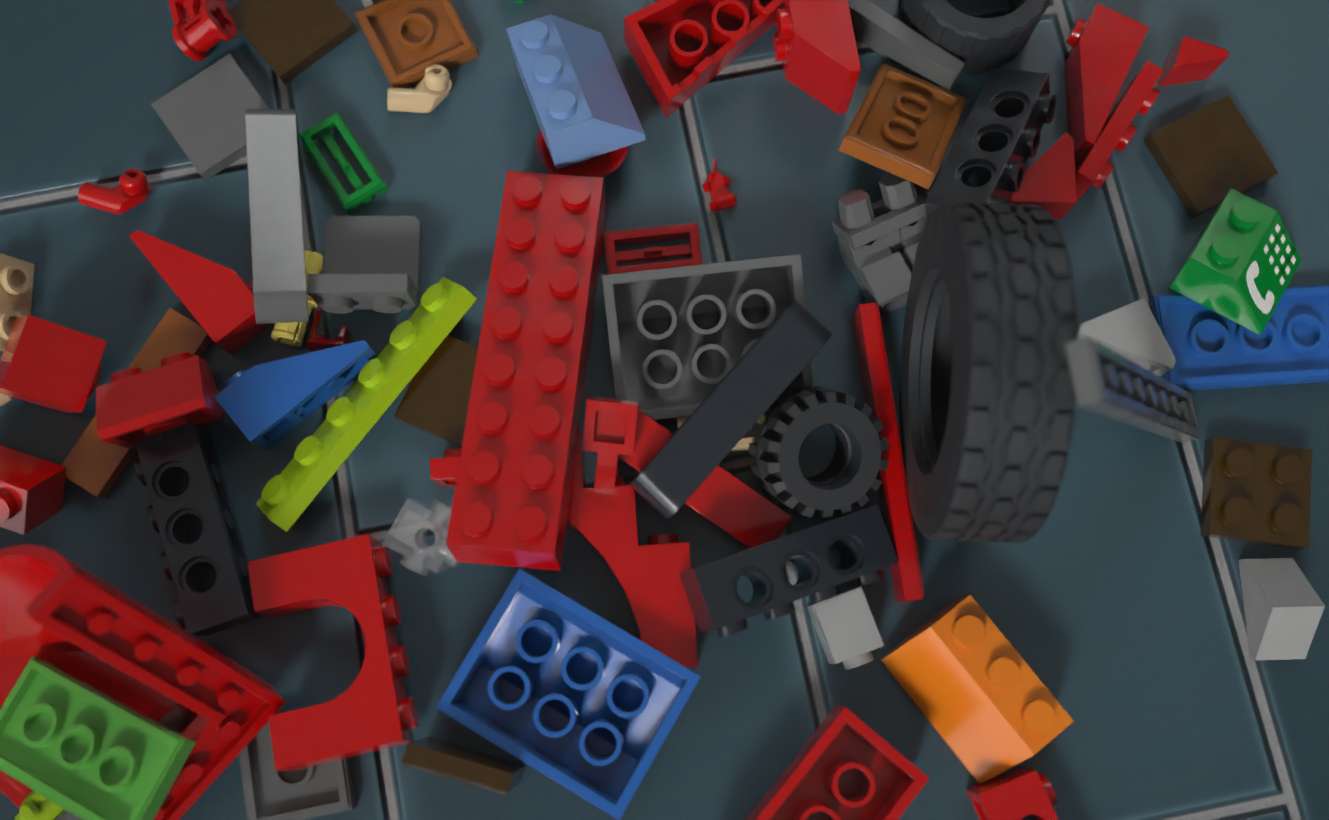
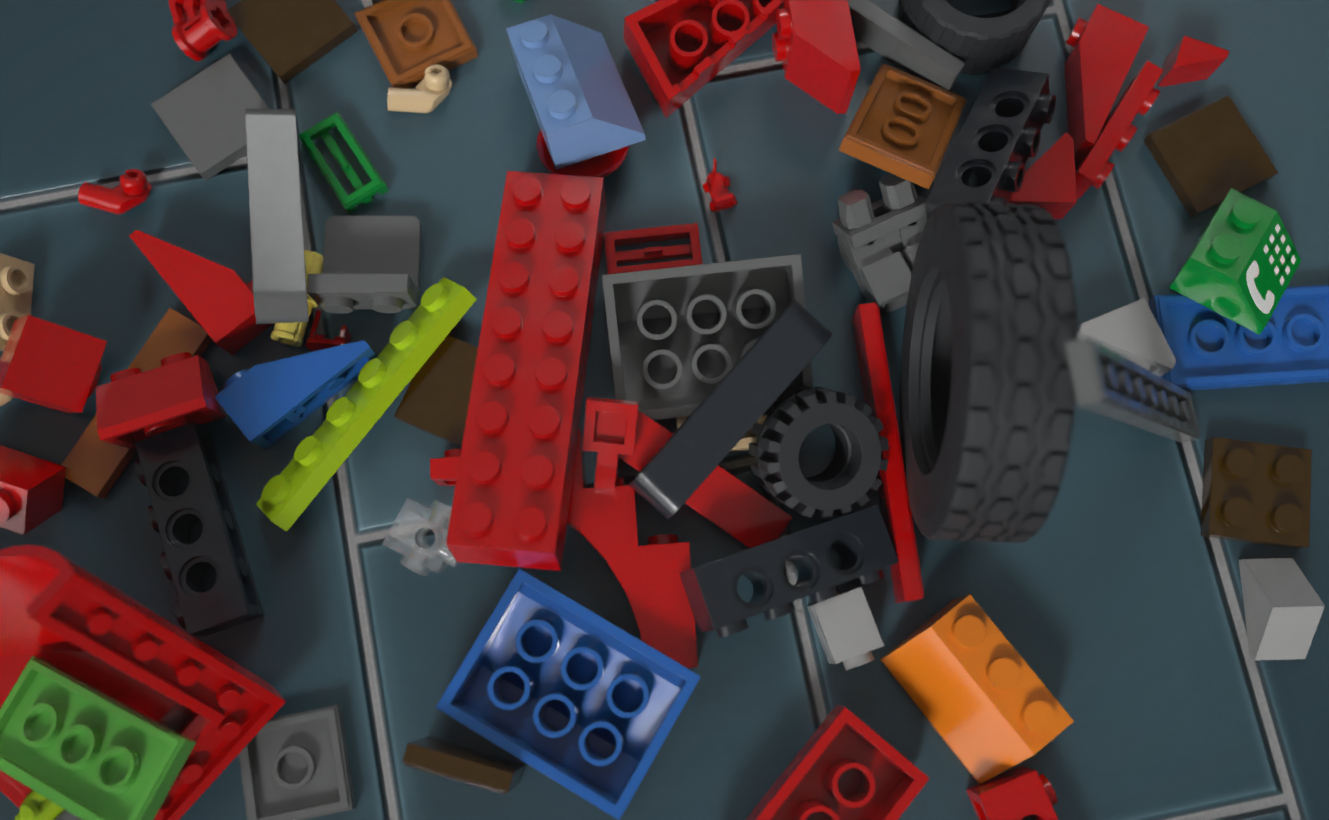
red arch [248,534,419,771] -> none

